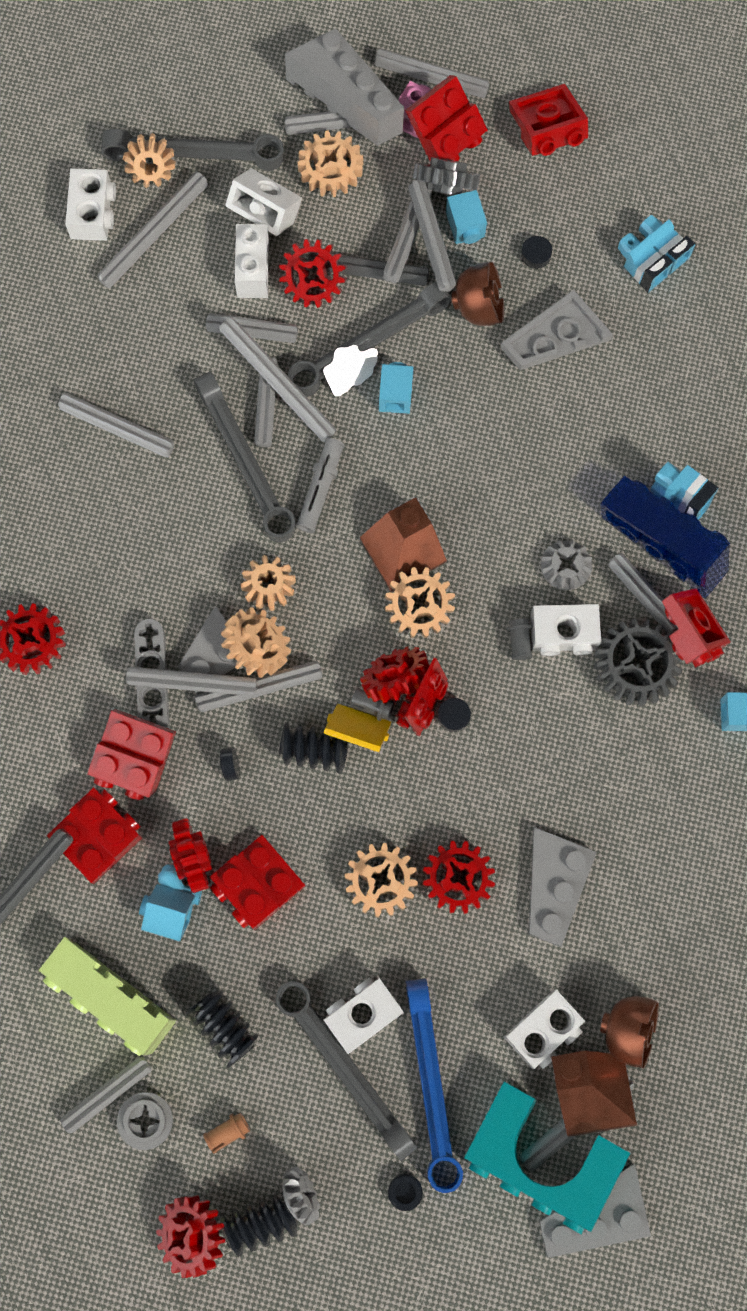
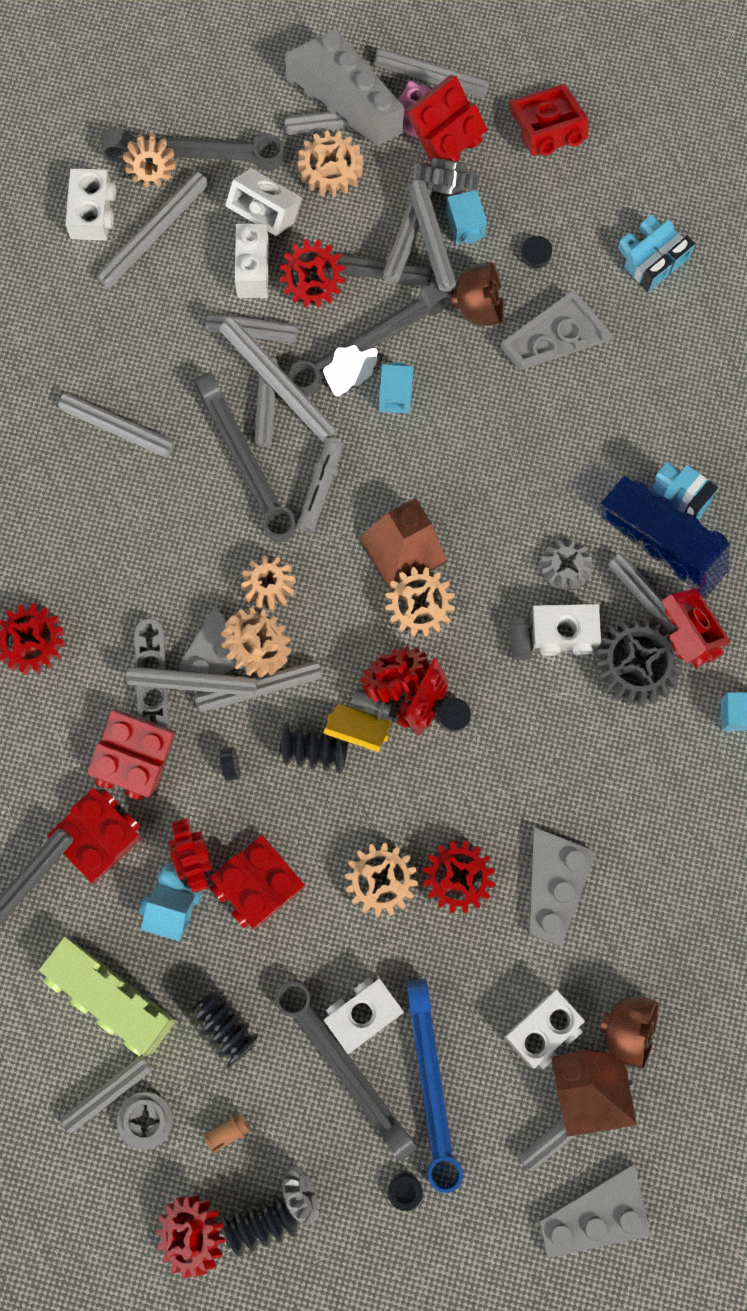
teal arch [464,1082,630,1235] -> none

